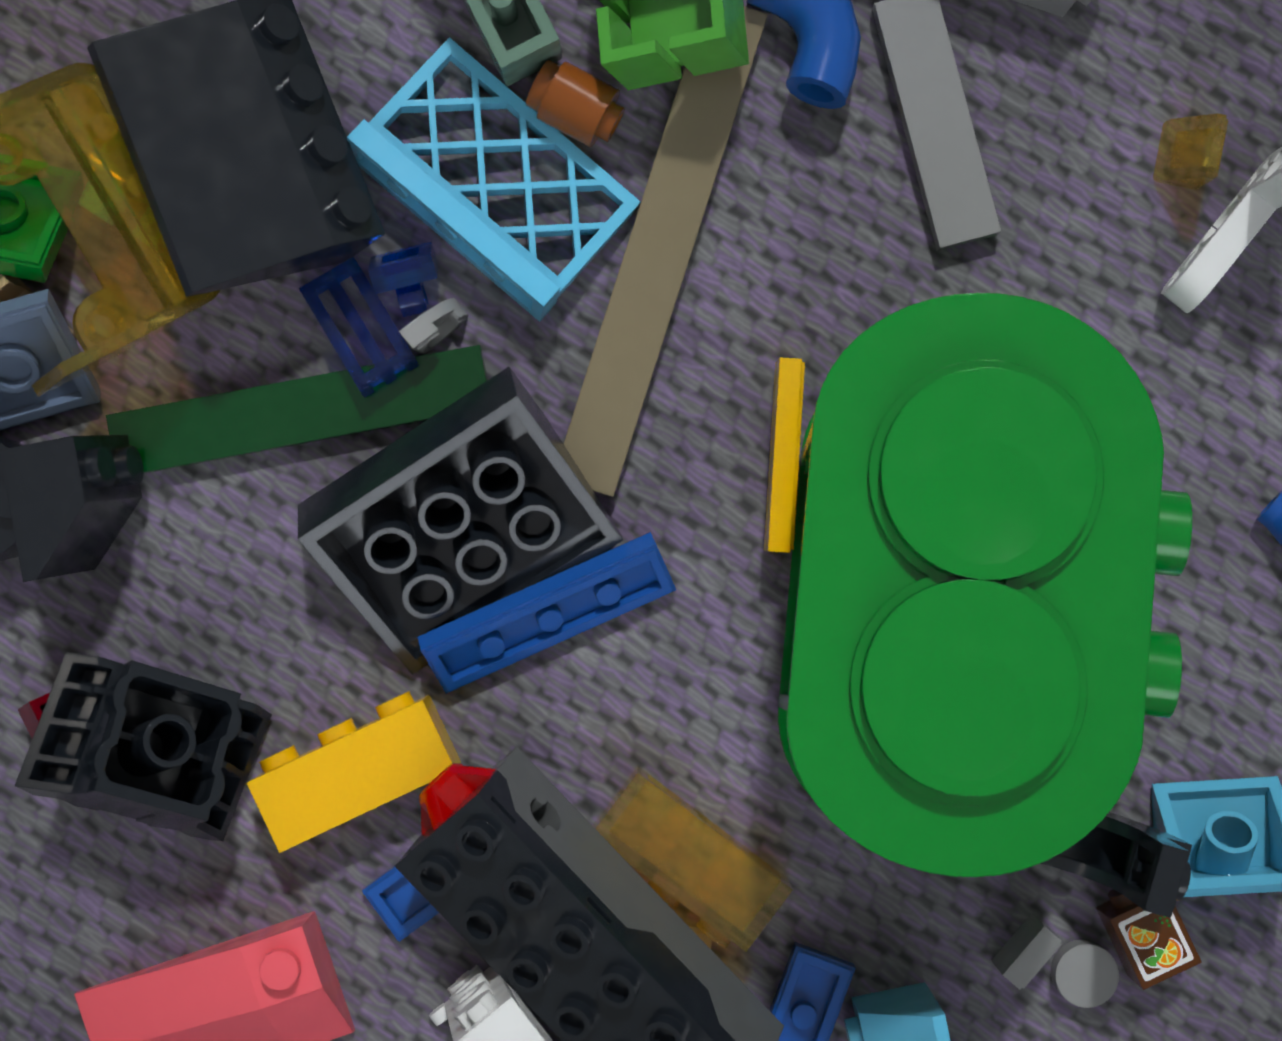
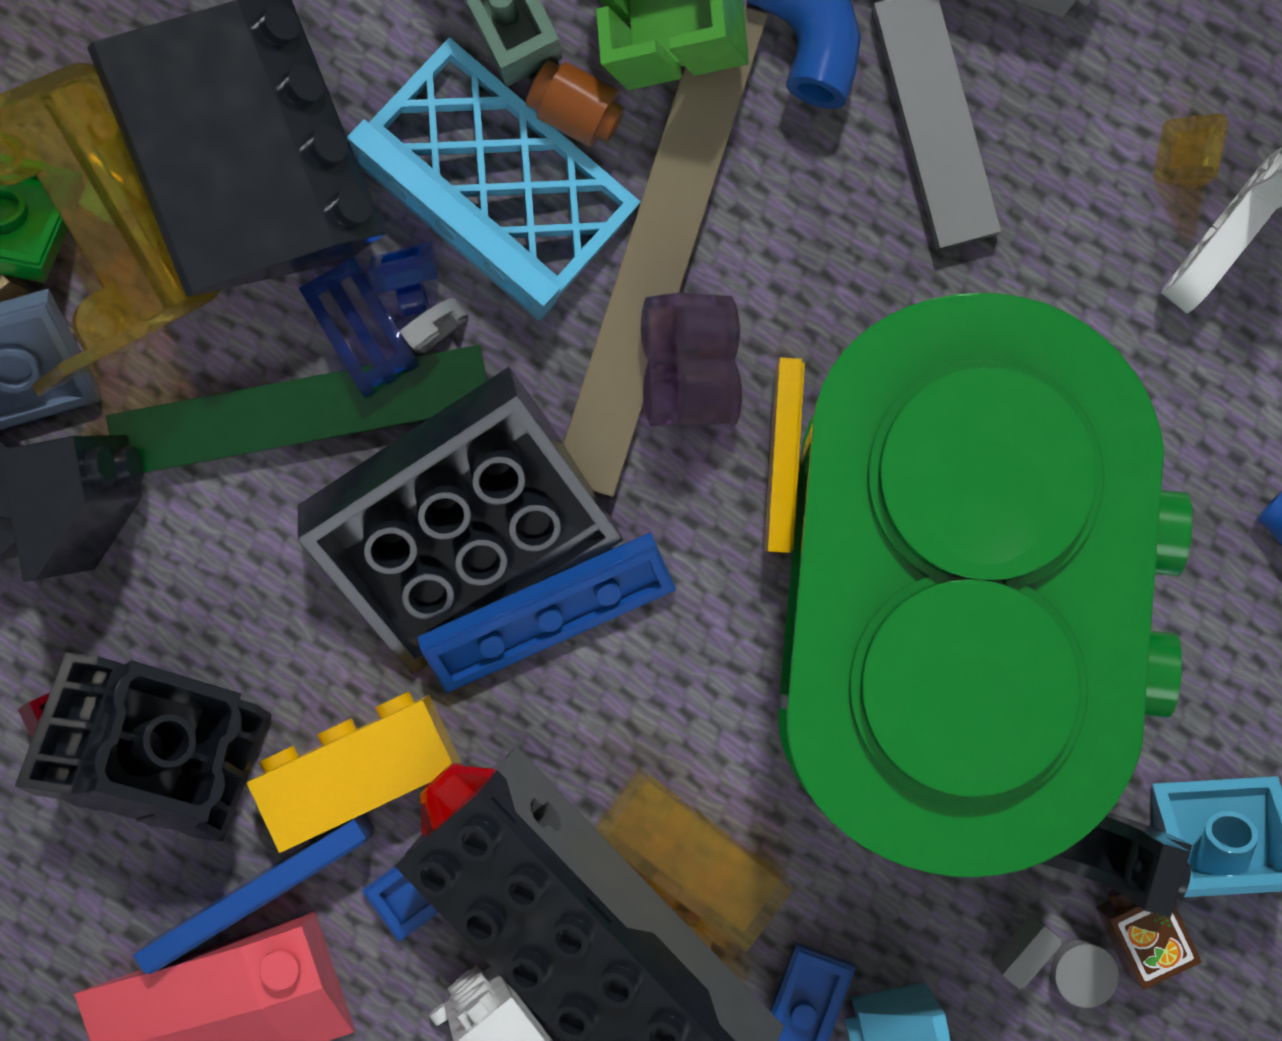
none -> blue tile [133,813,375,975]
none -> clear purple brick [641,293,742,426]

